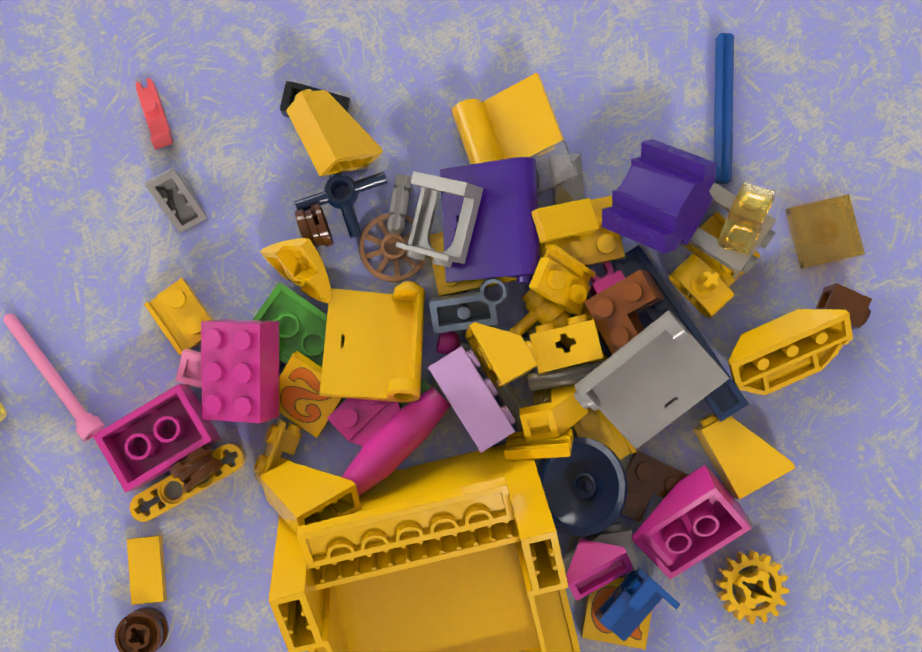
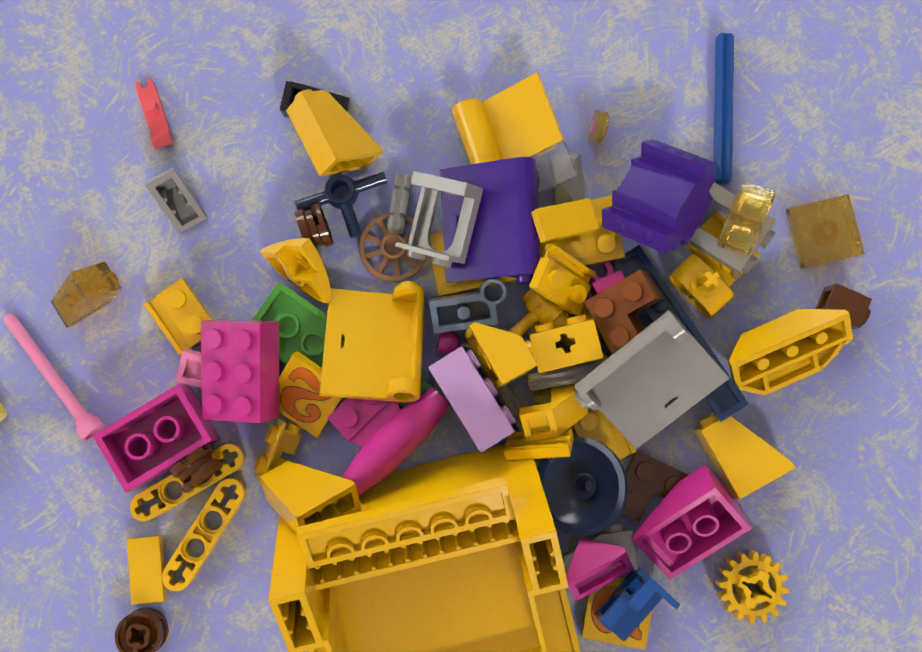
none -> clear yellow slope [51,262,121,328]
none -> yellow beam [162,477,247,591]
none -> clear yellow tile [588,110,609,143]

